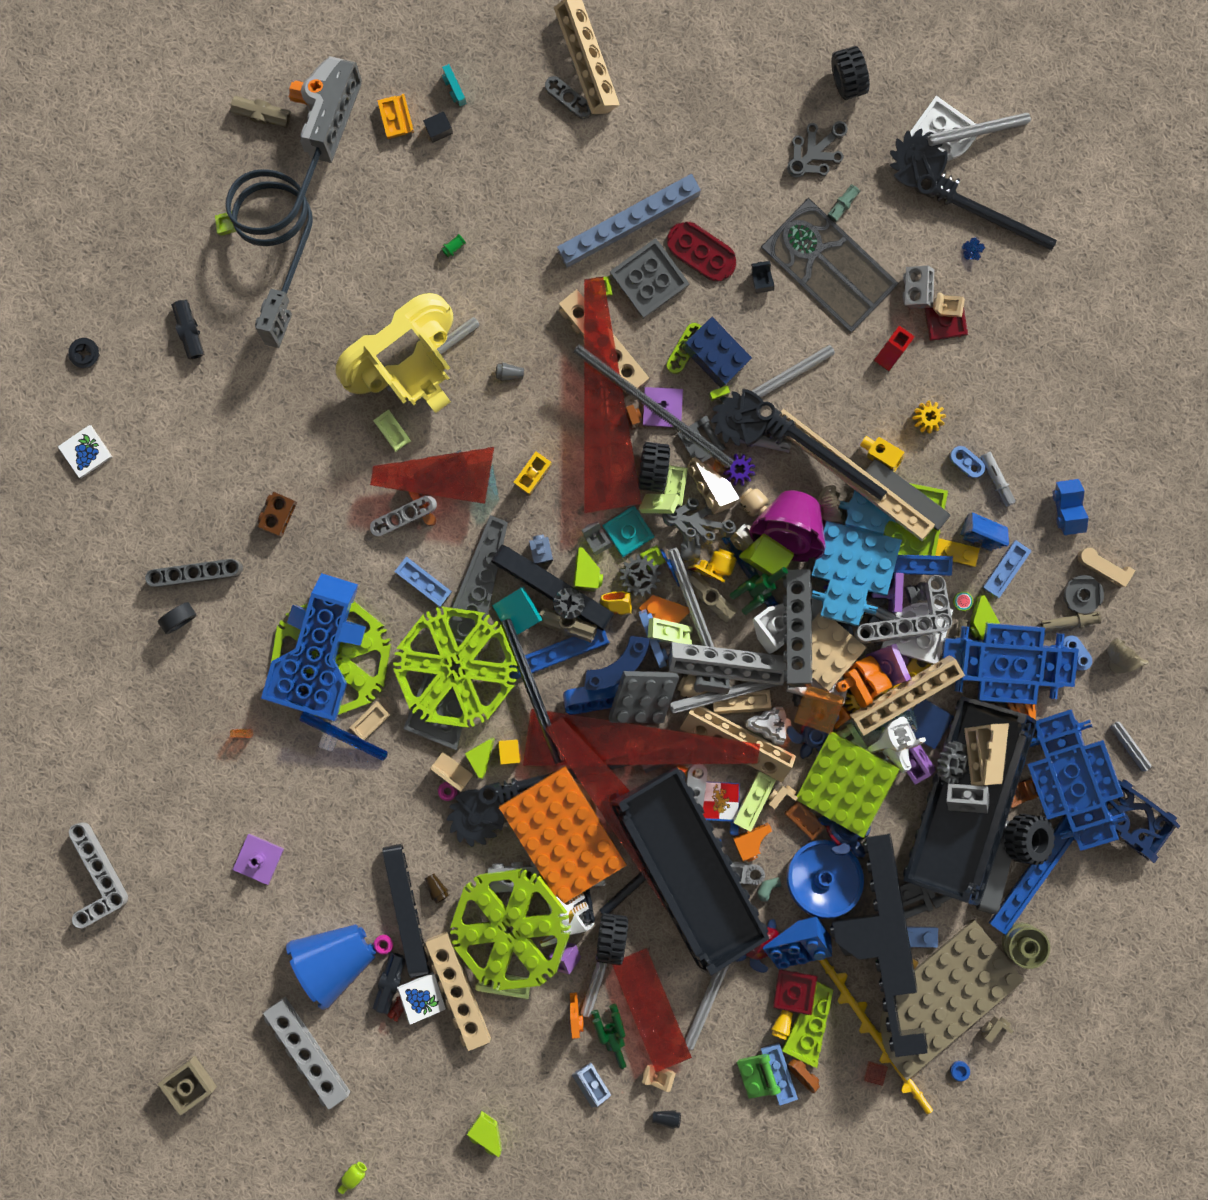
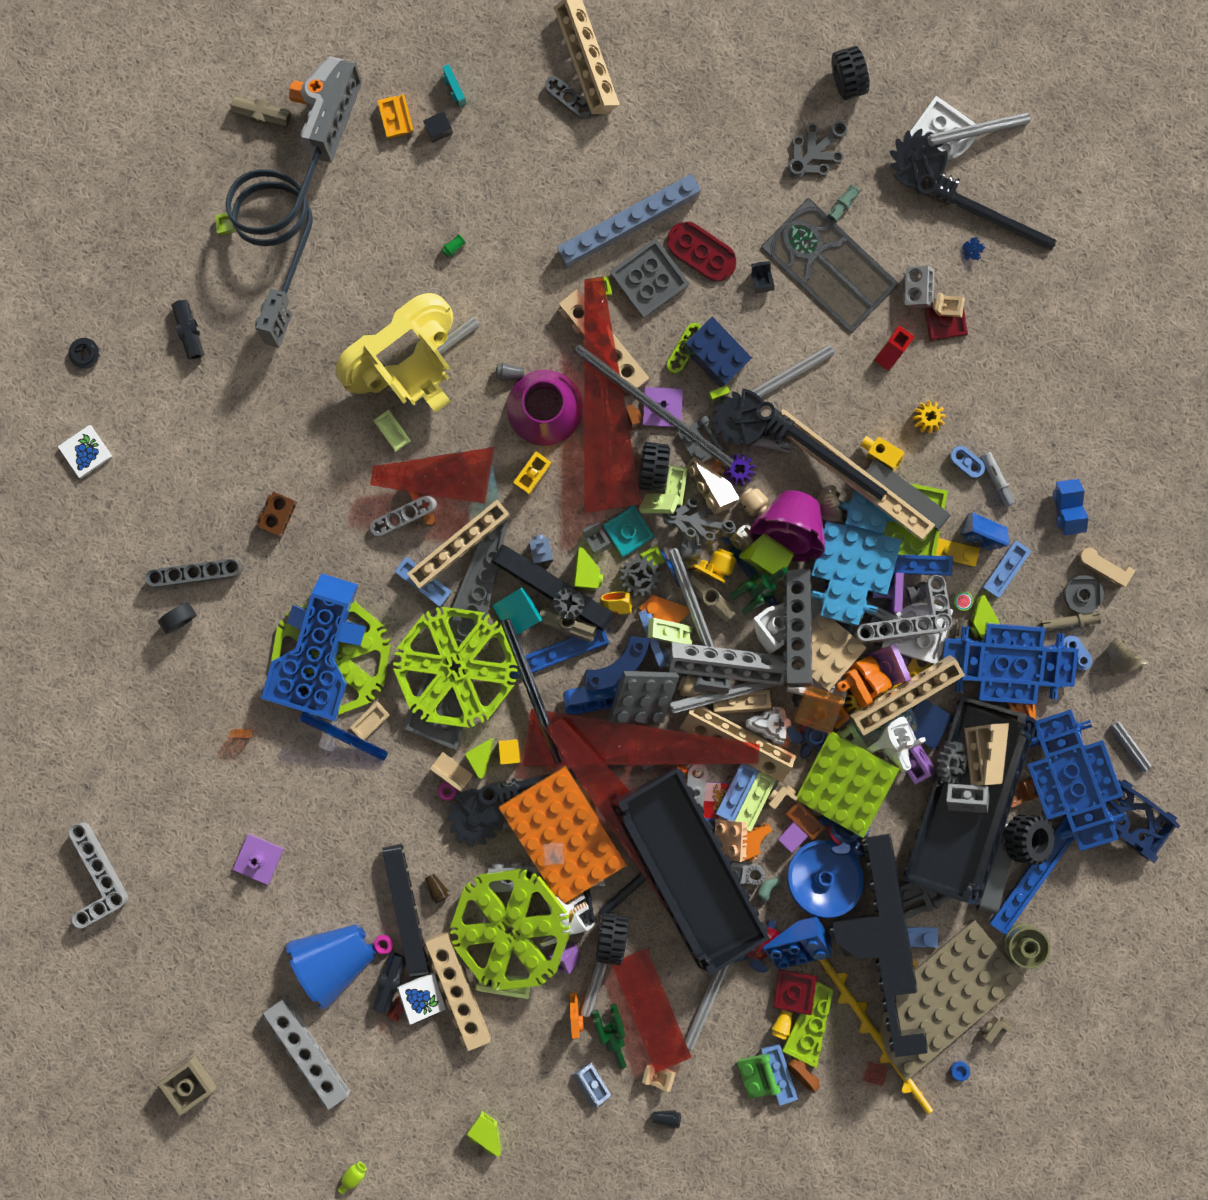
none -> tan brick [407,500,510,589]
none -> magenta cone [507,370,583,446]
none -> clear plate [543,842,565,865]
none -> medium blue plate [715,762,759,821]
none -> light nougat hinge [715,819,748,862]
none -> medium lavender panel [778,821,808,853]

